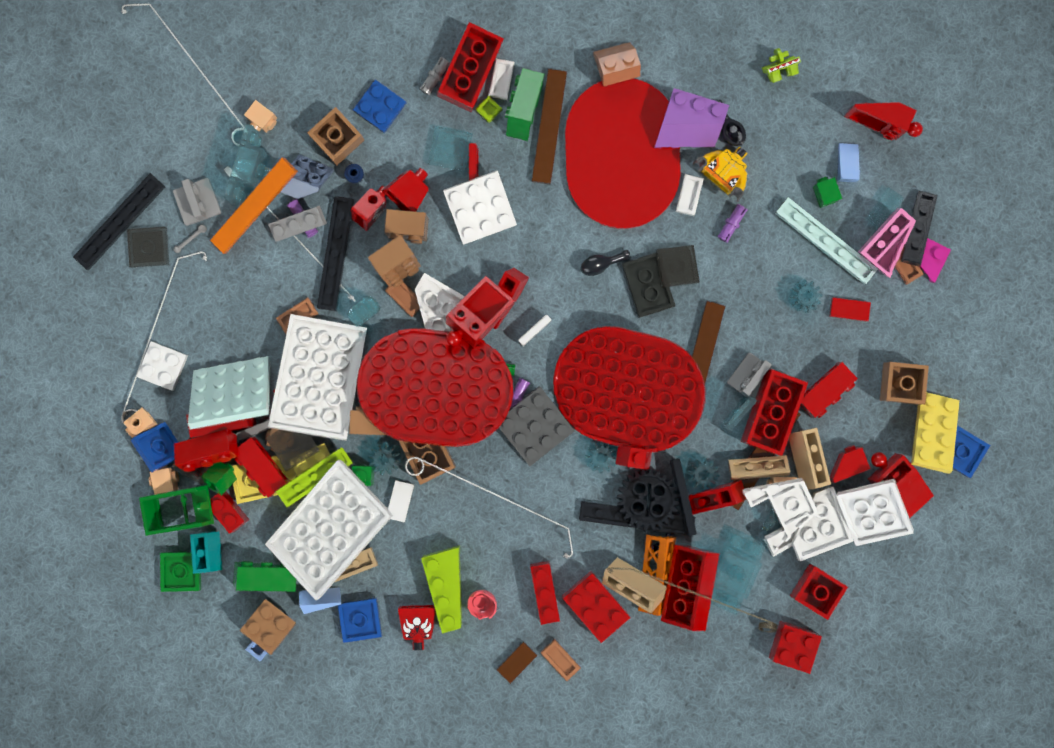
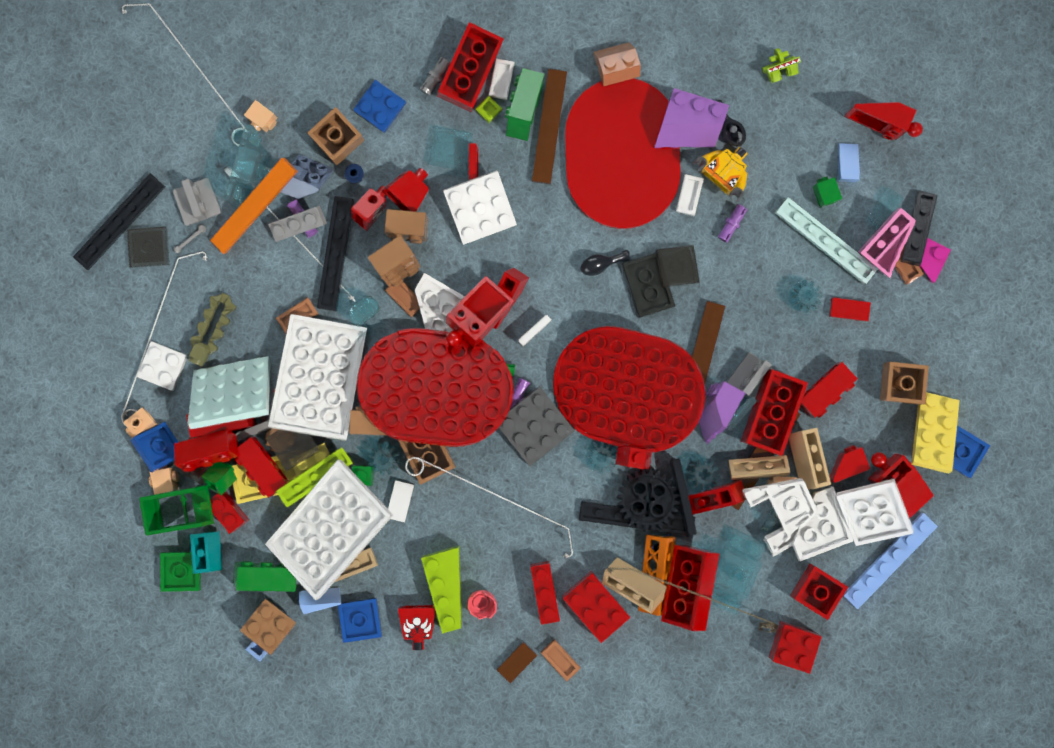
none -> olive sword [188,293,237,367]
none -> medium lavender wedge [699,382,745,444]
none -> light blue plate [843,513,938,609]

